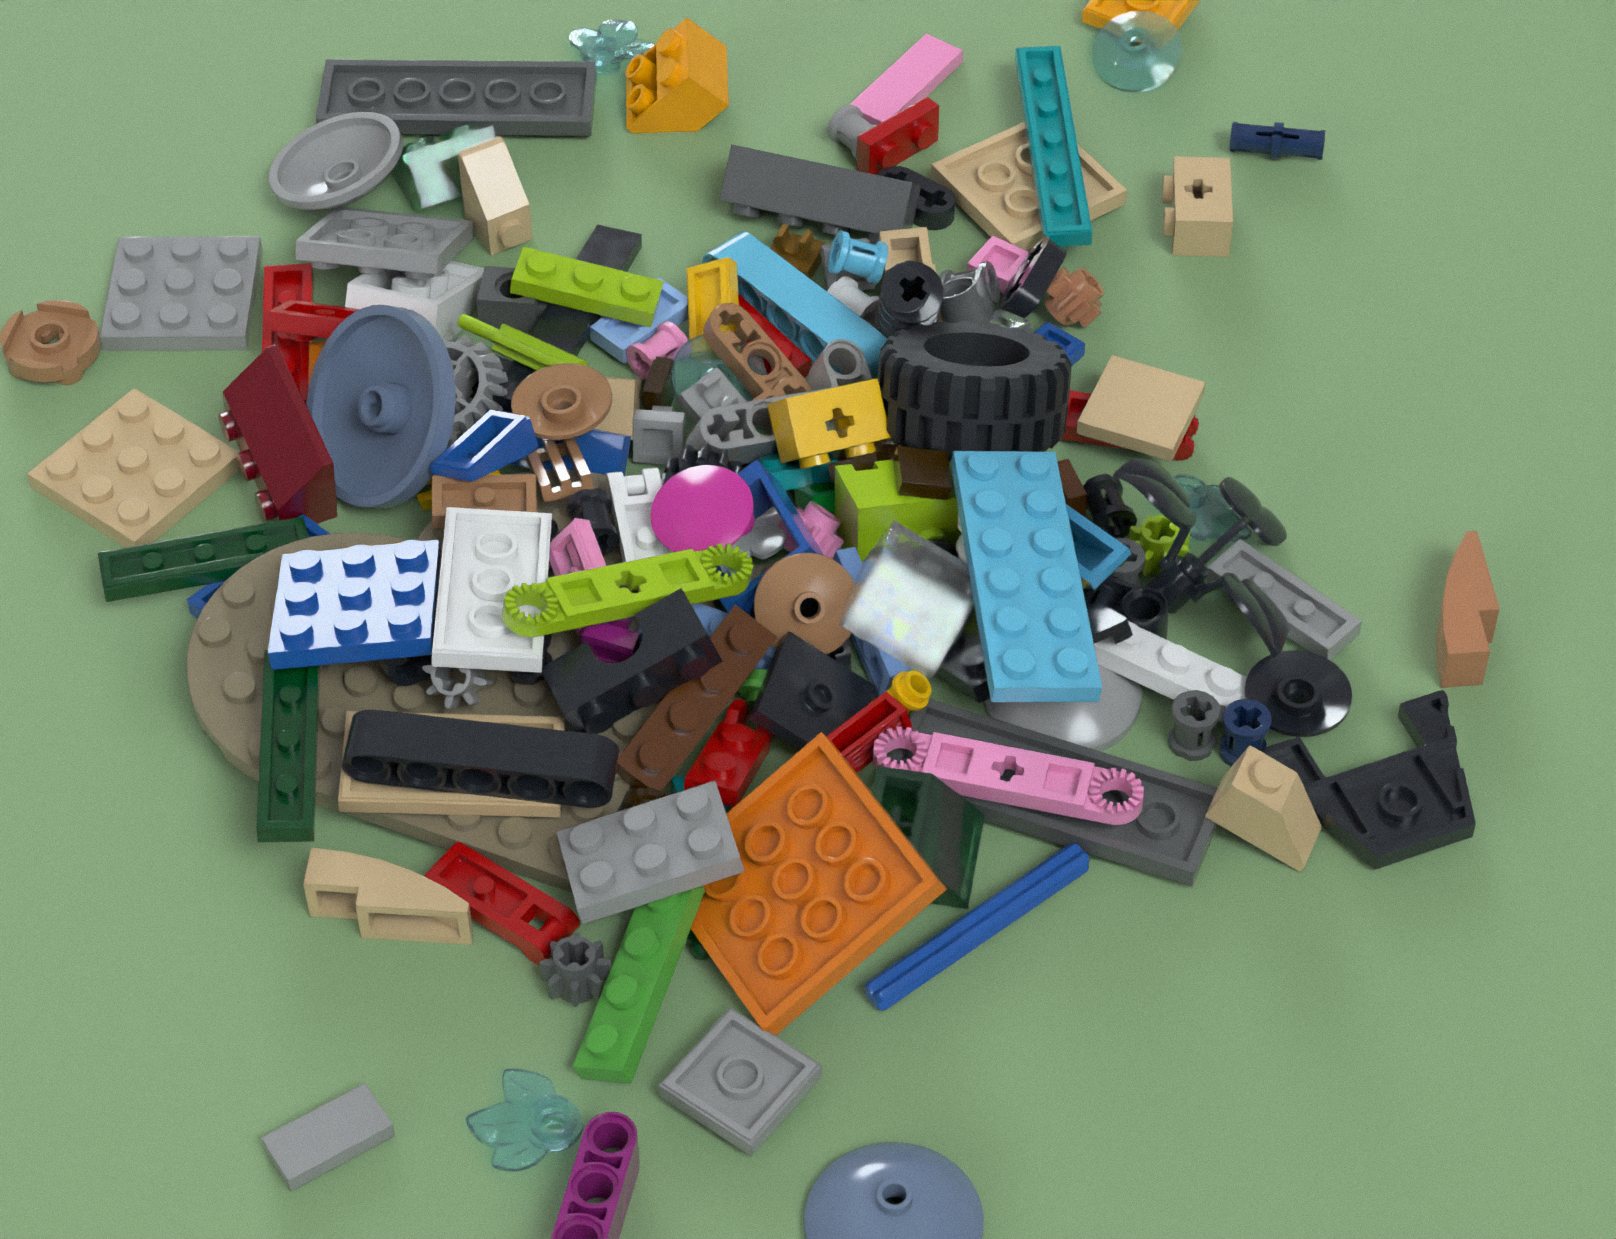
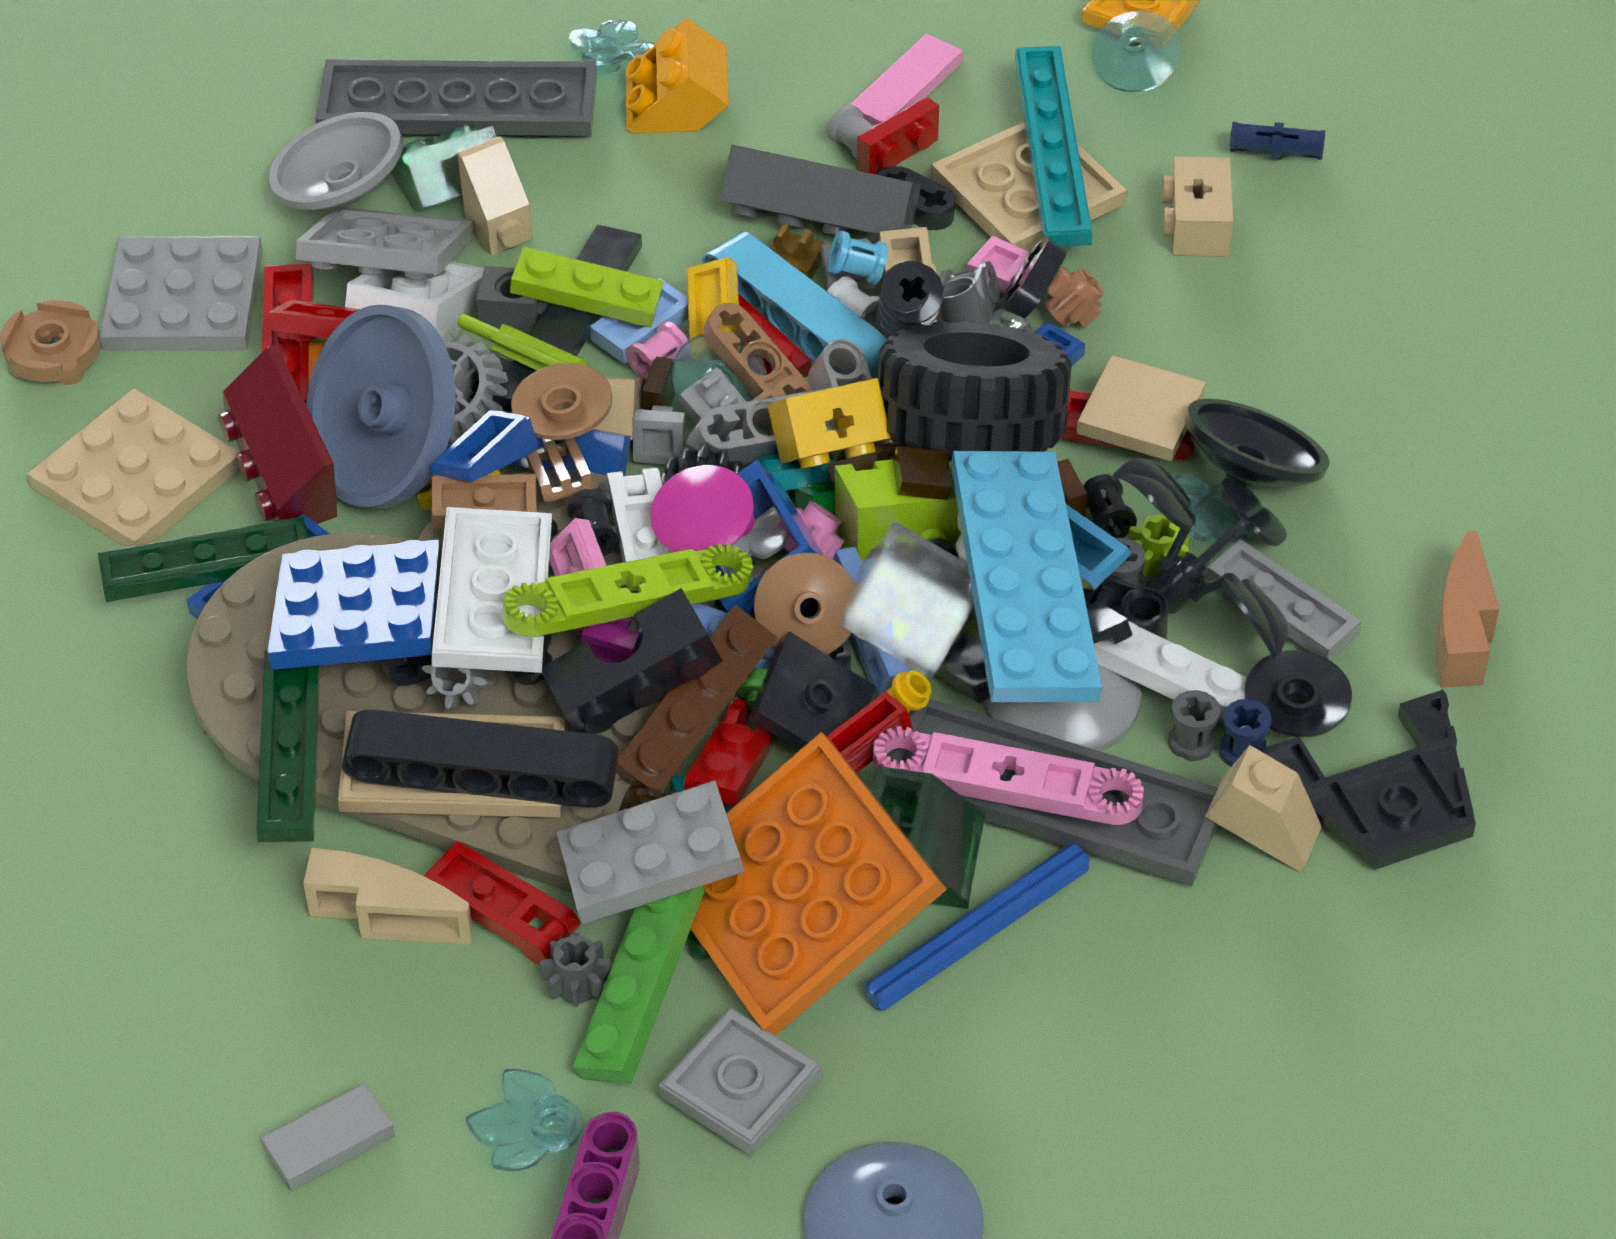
none -> black dish [1185,399,1330,488]

